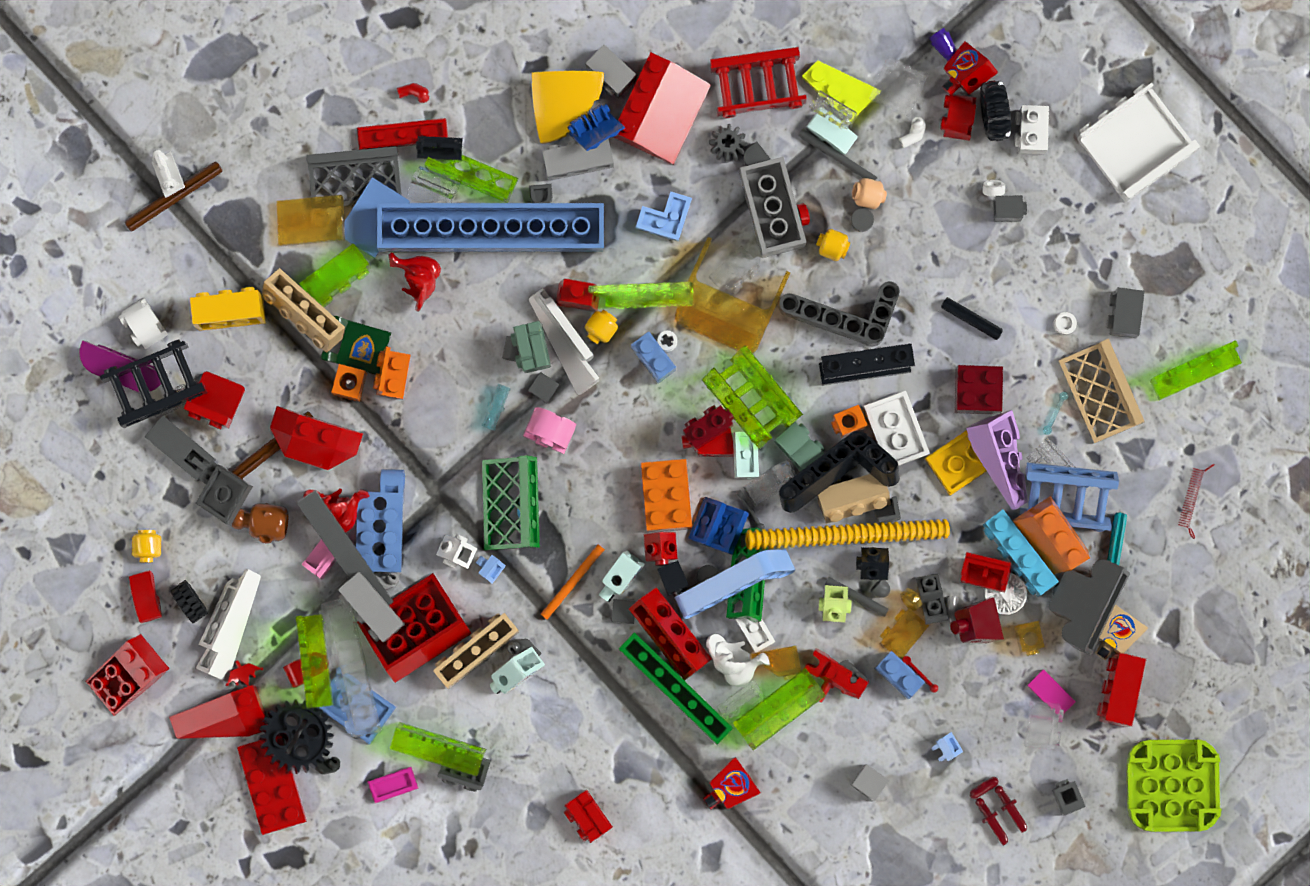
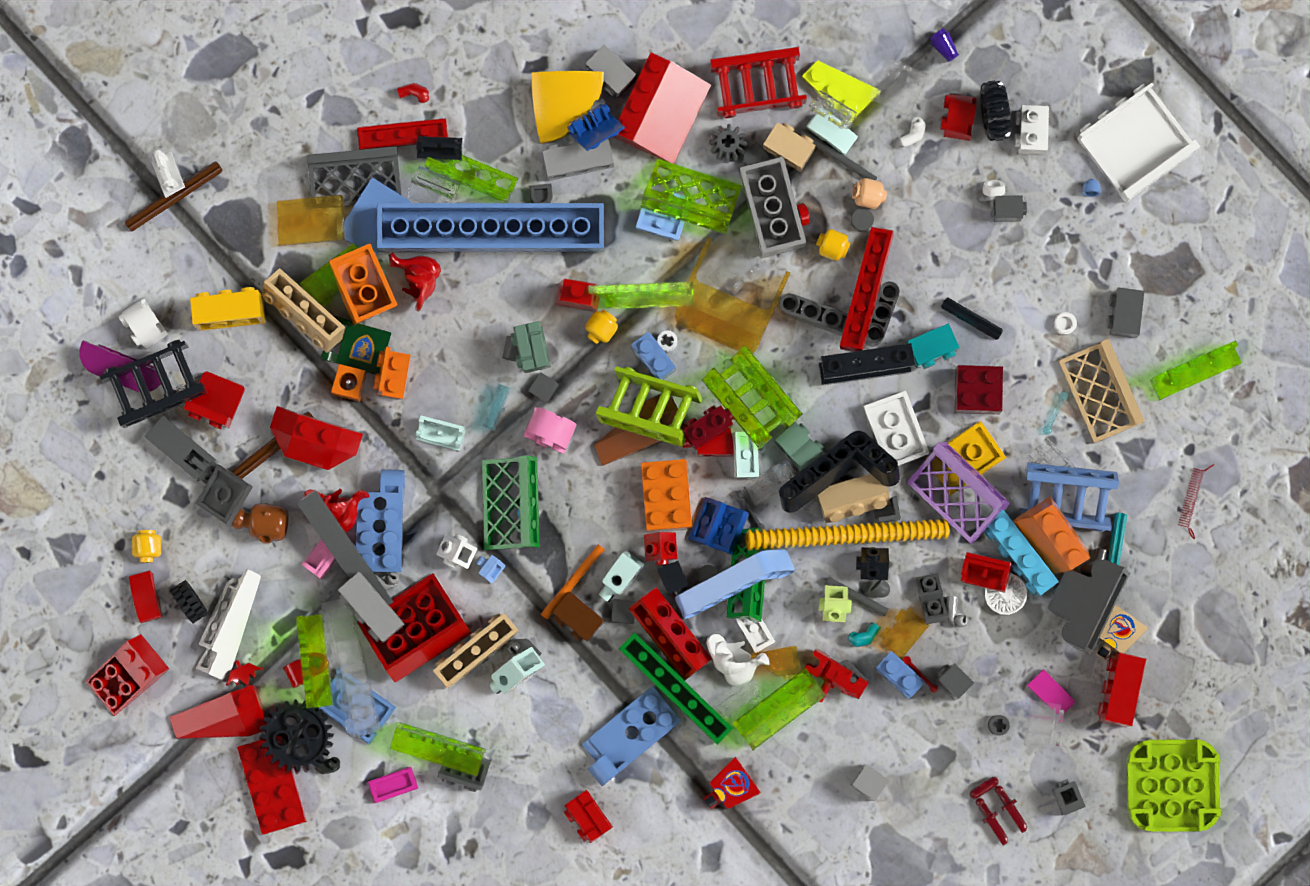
white wedge [529,288,599,395] -> none
orange brick [831,404,867,438] -> none
clear yellow tile [900,588,922,611] -> none
light blue tile [932,732,963,761] -> none
red torso [942,41,998,96] -> none
dark red torso [950,597,1004,643] -> none
lavender wedge [966,410,1028,510] -> none
clear yellow brick [1014,620,1045,656] -> none
none -> orange slope [329,243,398,326]
none -> light aqua hinge [416,415,466,451]
none -> reddish brown brick [552,591,605,642]
none -> medium blue hinge [582,686,681,786]
none -> dark orange wedge [594,394,686,466]
none -> lime fence [595,366,702,447]
none -> clear neon green fence [641,159,742,234]
none -> tan brick [763,122,816,172]
none -> red plate [840,227,894,352]
none -> teal arm [848,622,881,647]
none -> teal brick [906,323,960,369]
none -> medium lavender fence [907,442,1010,544]
none -> dark grey brick [935,663,974,701]
none -> dark grey bush [988,715,1010,735]
none -> dark grey arm [1080,548,1108,577]
none -> medium blue hinge [1082,179,1101,197]

